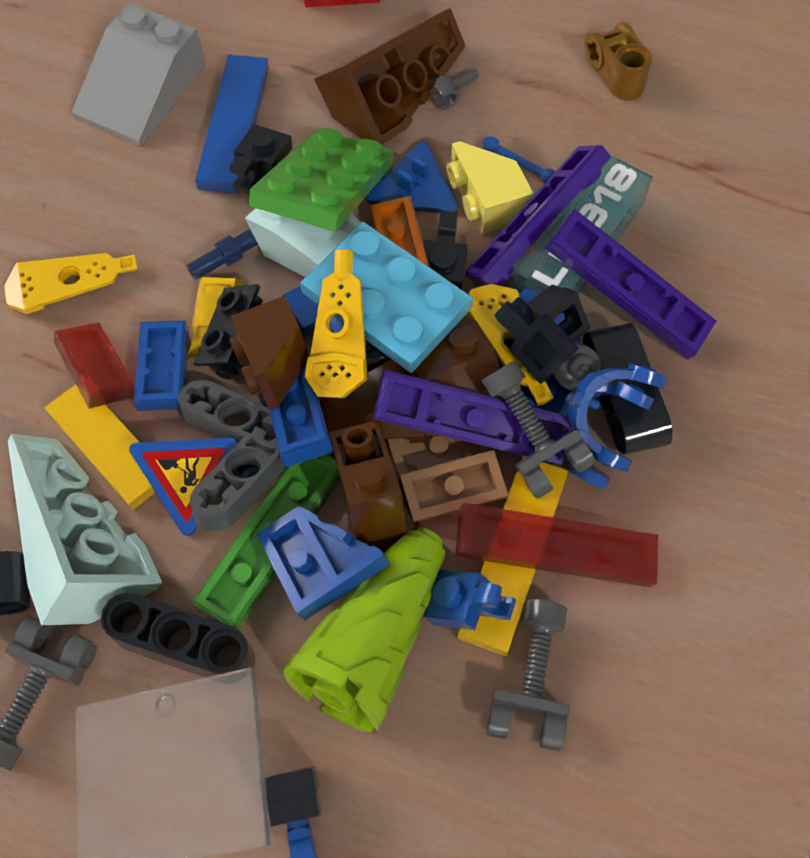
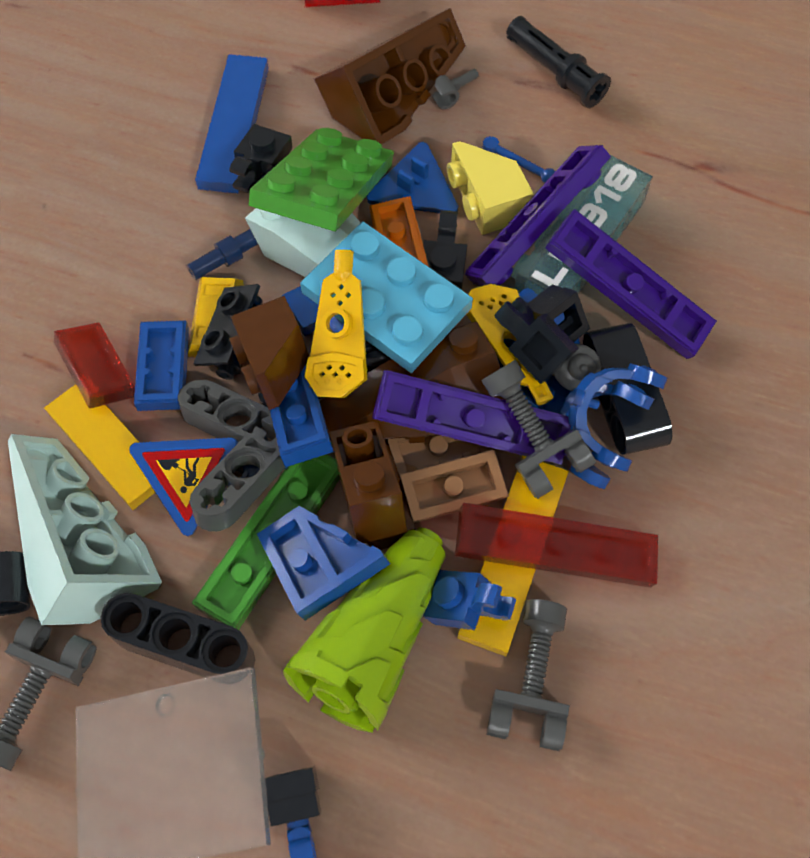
yellow piece [4,253,138,314] -> none
light grey slope [71,2,206,147] -> none
pearl gold piece [584,22,652,100] -> none
none -> black pin [506,16,611,108]

